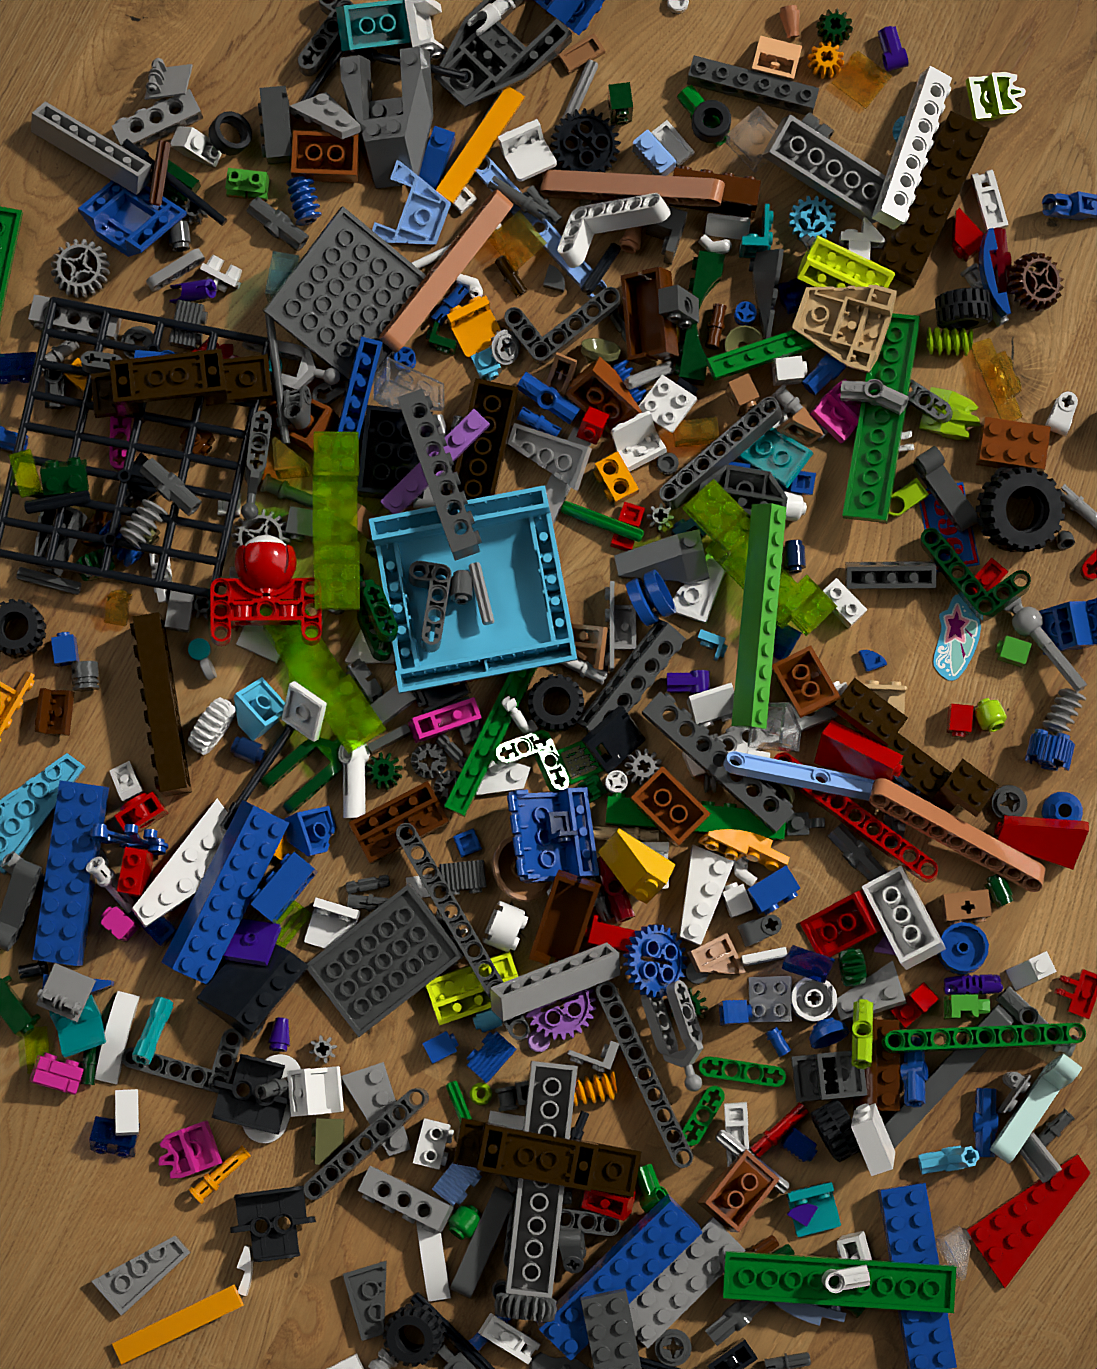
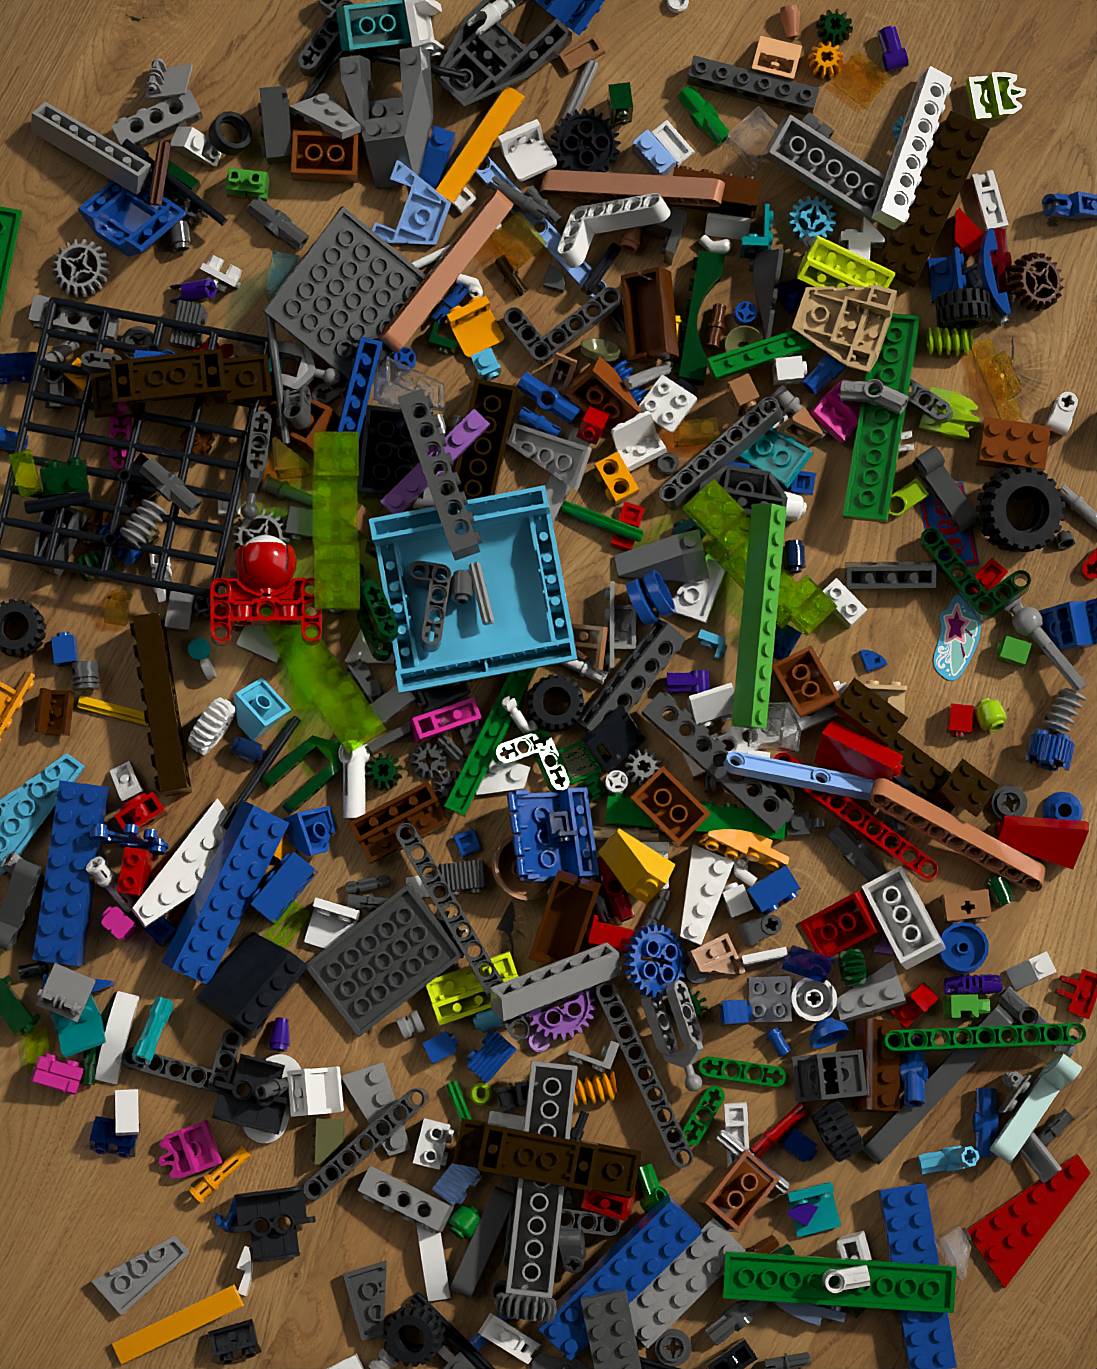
dark grey axle [17,567,82,595] -> none
light grey beam [146,249,205,292] -> none
dark purple plate [224,919,282,966] -> none
white tile [281,681,327,742] -> none
blue piece [286,177,322,226] -> none
light grey gear [309,1035,338,1063] -> none
white brick [482,901,528,953] -> none
light grey gear [489,330,520,365] -> none
light grey gear [646,503,674,532] -> none
dark grey brick [658,285,699,328] -> none
black tyre [692,100,731,143] -> none
lime piece [851,999,873,1069] -> none
white brick [851,1104,895,1176] -> none
none -> yellow axle [77,696,149,727]
none -> black bracket [208,1319,262,1365]
none -> blue piece [214,1198,238,1232]
none -> light grey wheel [396,1010,425,1039]
none -> dark grey axle [643,888,671,926]
none -> blue bracket [927,247,966,303]

